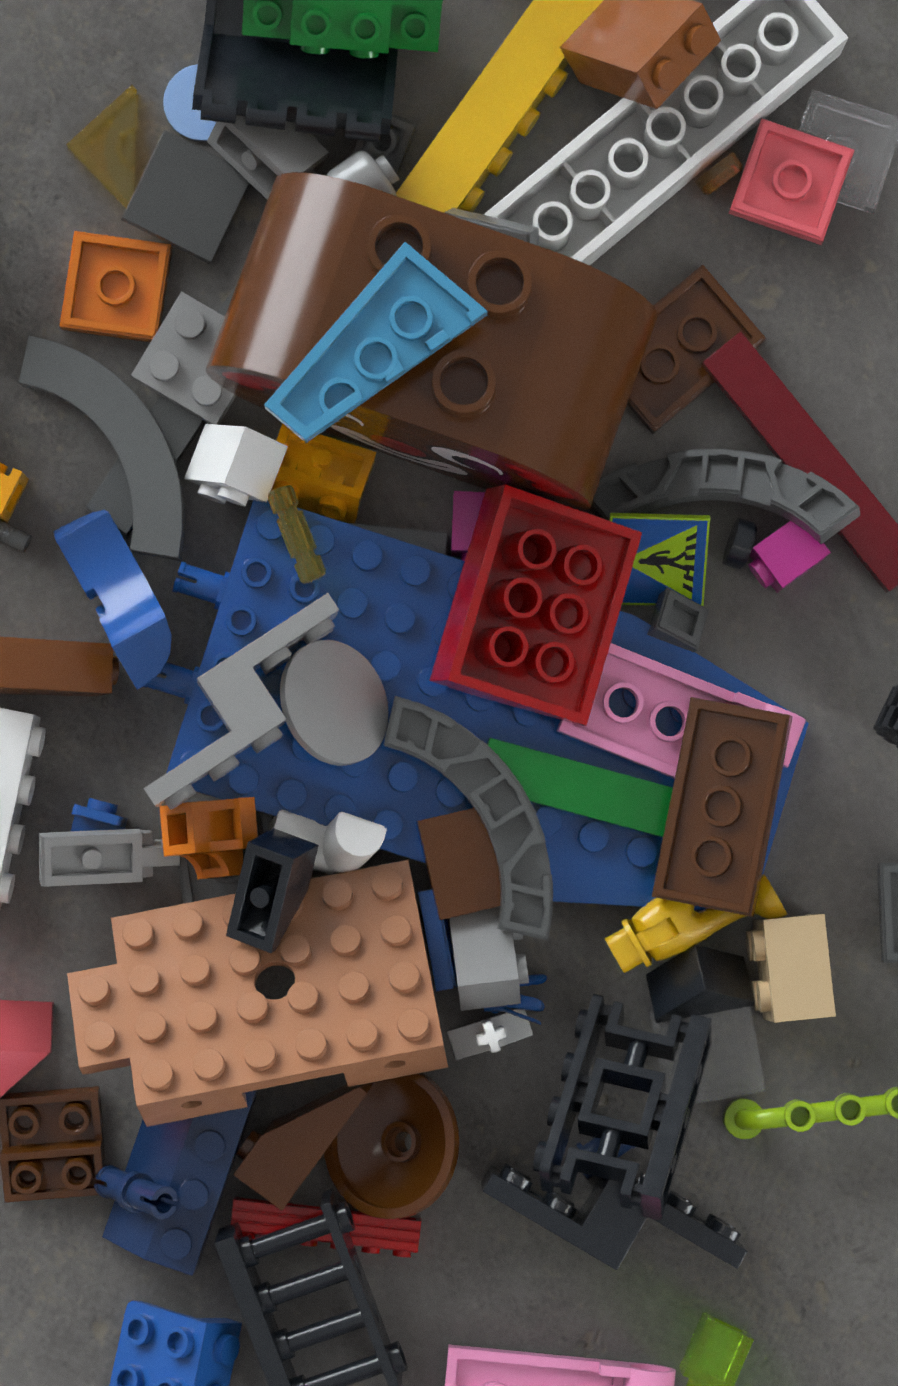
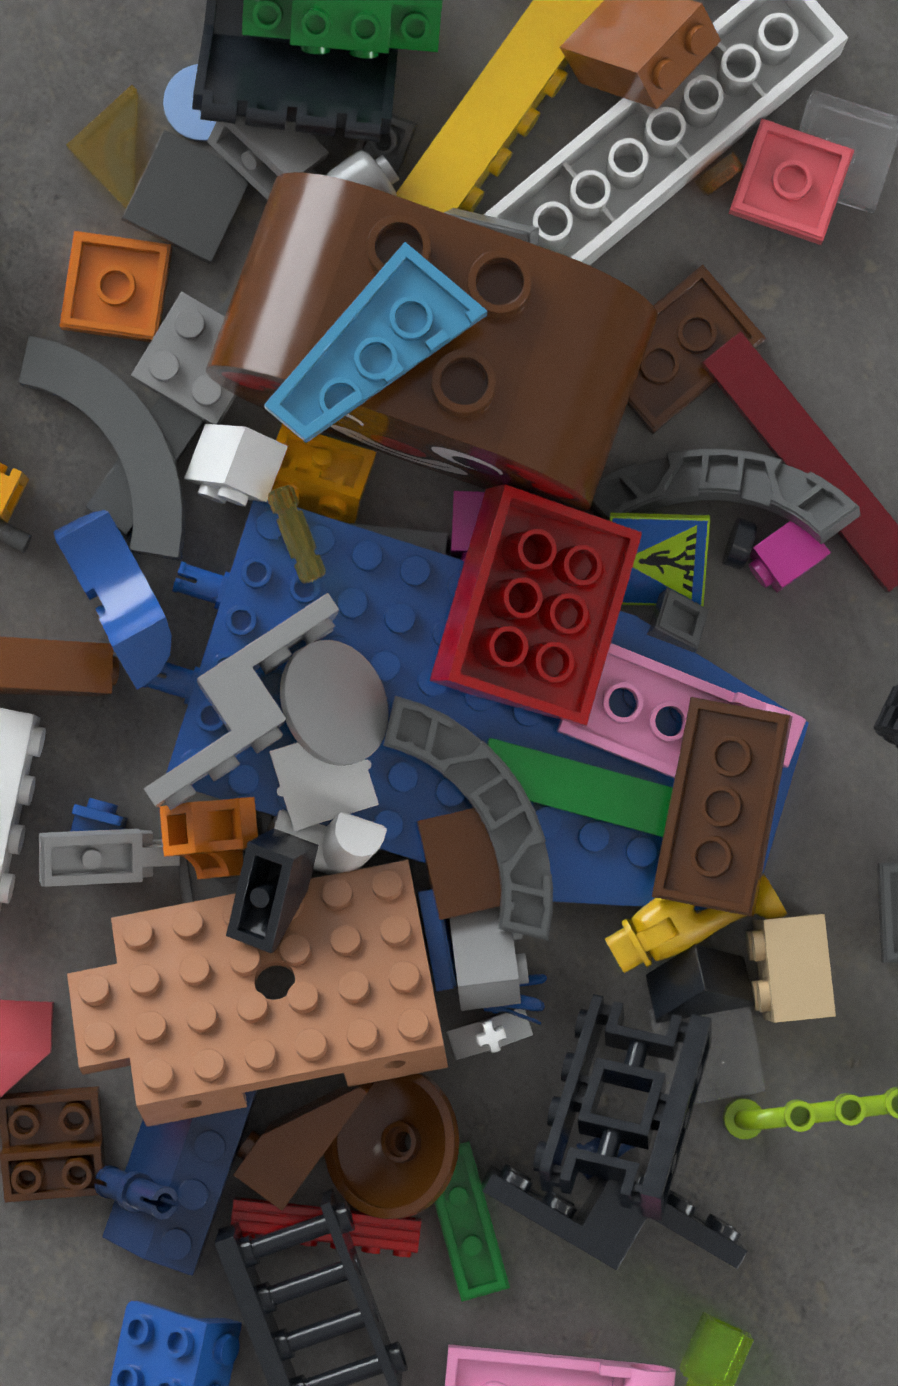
none -> white piece [269,743,379,831]
none -> green tile [434,1140,510,1302]

